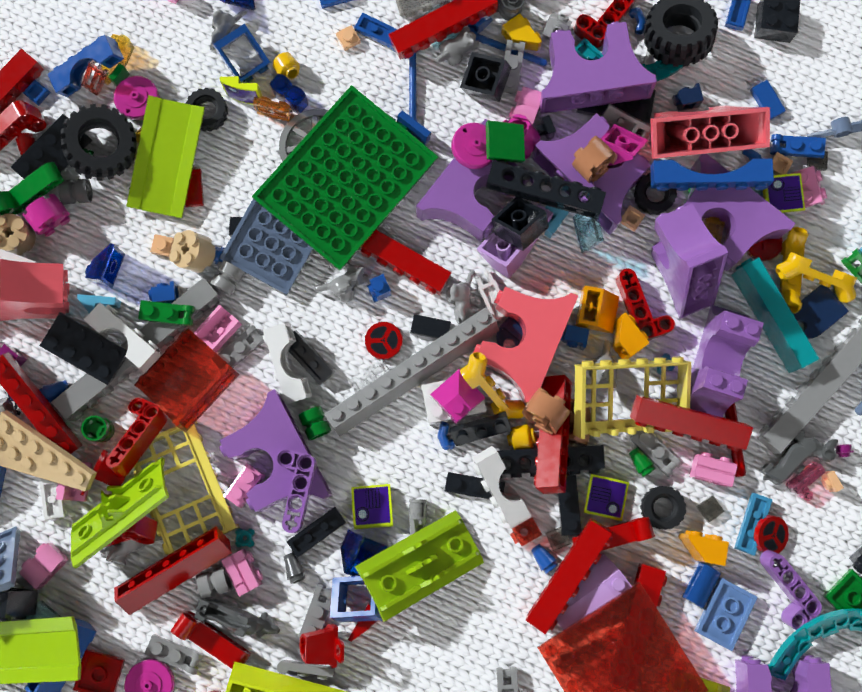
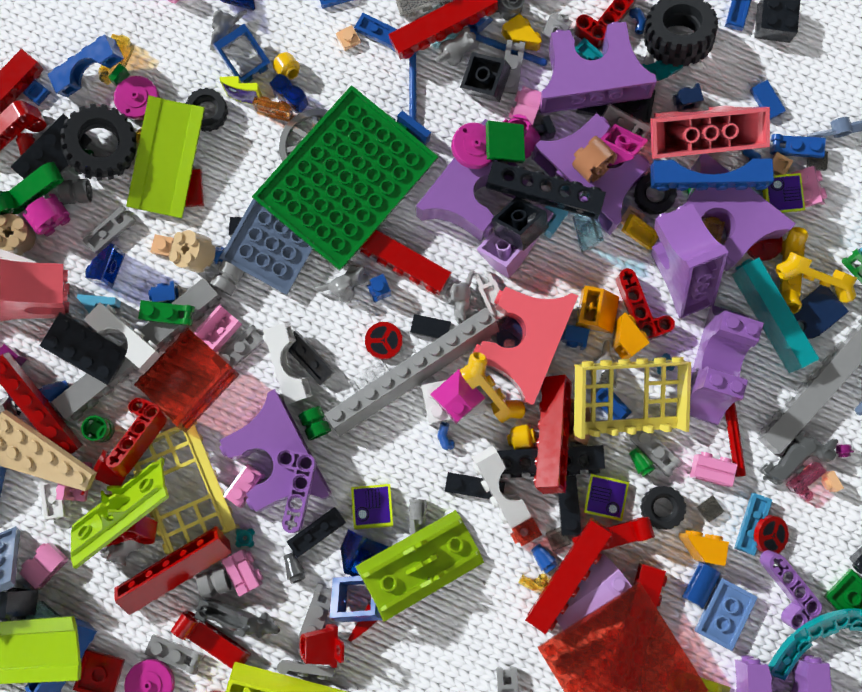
clear red tile [81,59,109,96] -> none
black plate [450,412,512,446] -> none
nougat brick [522,388,570,434] -> none
red brick [630,395,753,451] -> none
none -> light grey plate [82,206,136,255]
none -> clear yellow arm [518,574,548,591]
none -> blue tile [596,388,632,420]
none -> yellow tile [621,214,658,250]

